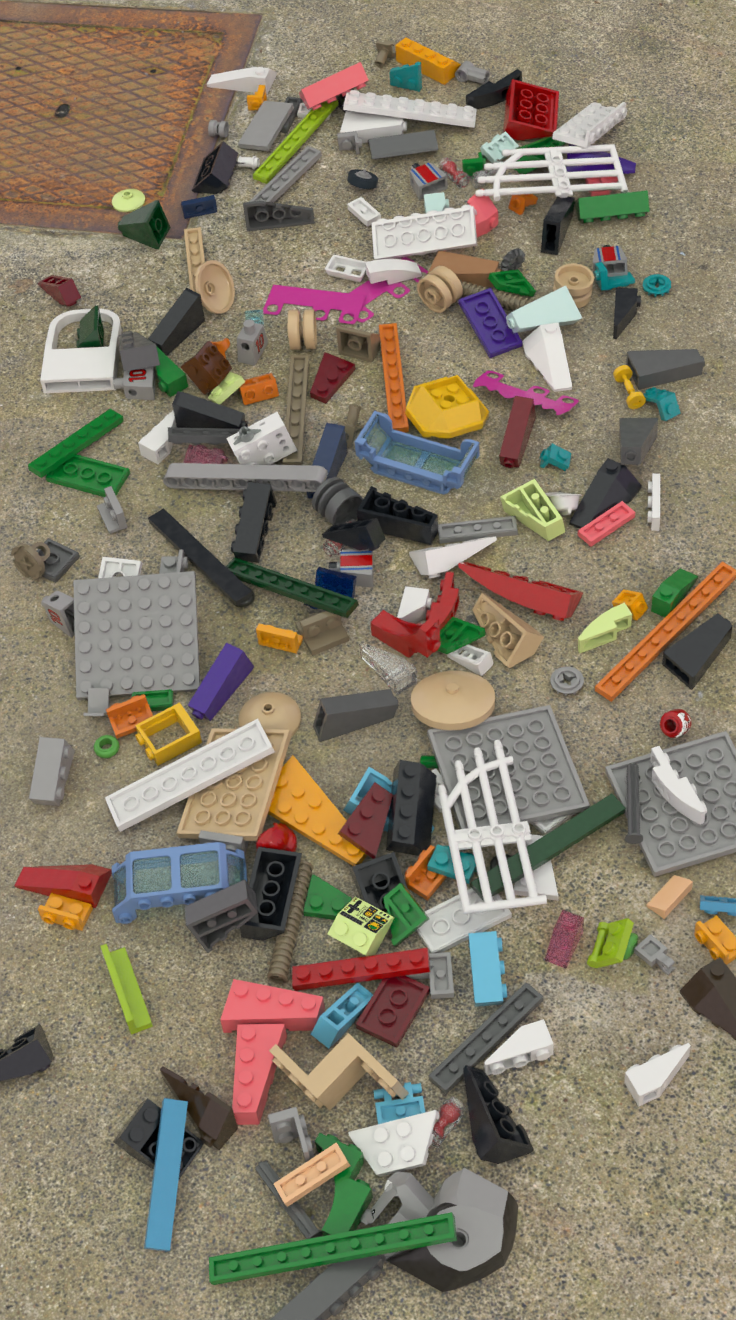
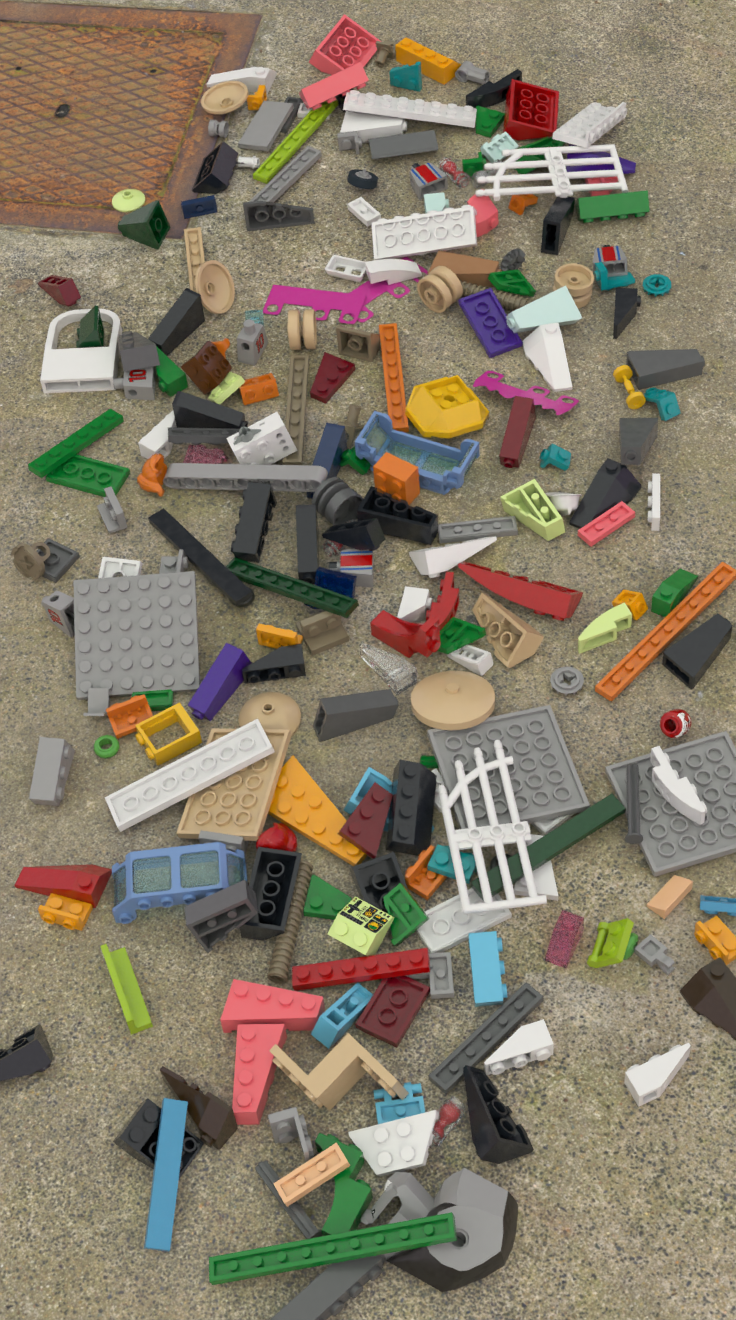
none -> orange hair [137,453,167,497]
none -> tan dish [201,81,248,115]
none -> black slope [242,644,306,684]
none -> black slope [296,504,320,584]
none -> coral slope [309,14,382,75]
none -> green bracket [339,446,371,475]
none -> orange brick [373,452,420,505]
none -> green wing [476,106,505,138]

